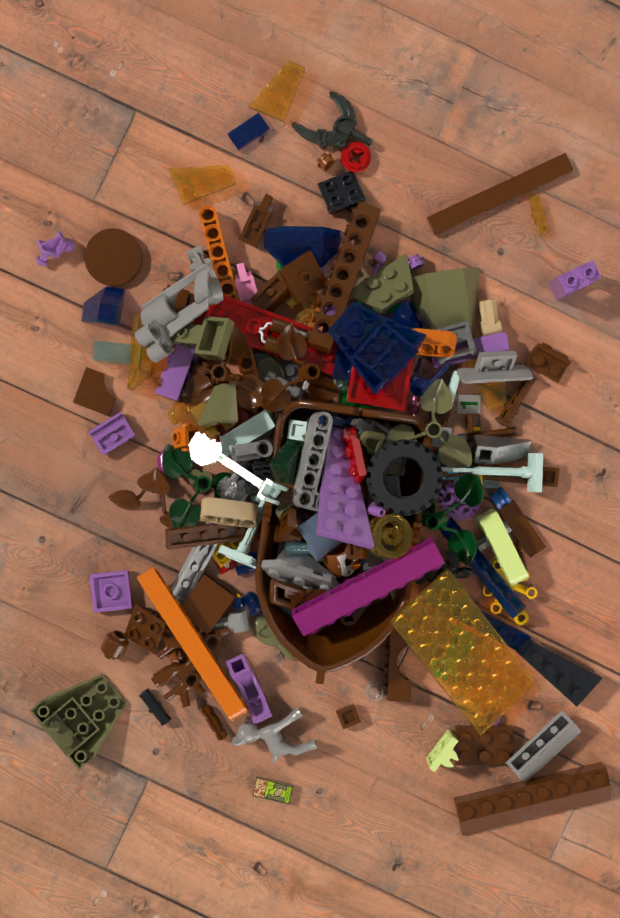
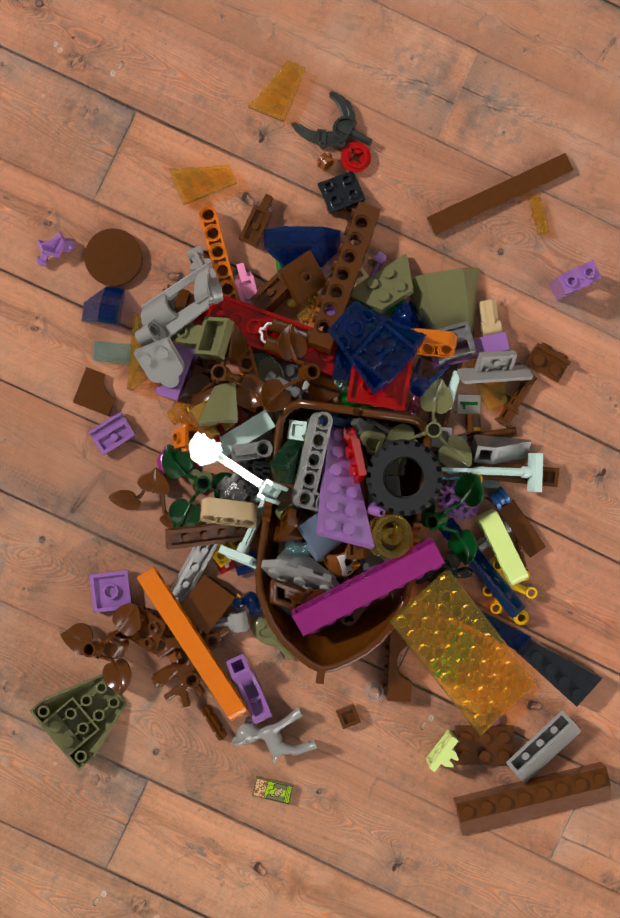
black pin [138,688,171,726] -> none
clear blue tile [227,112,270,151] -> none
medium lavender plate [408,254,425,271] -> none
none -> reddish brown plant [60,603,142,695]
none -> light grey plate [133,337,185,388]

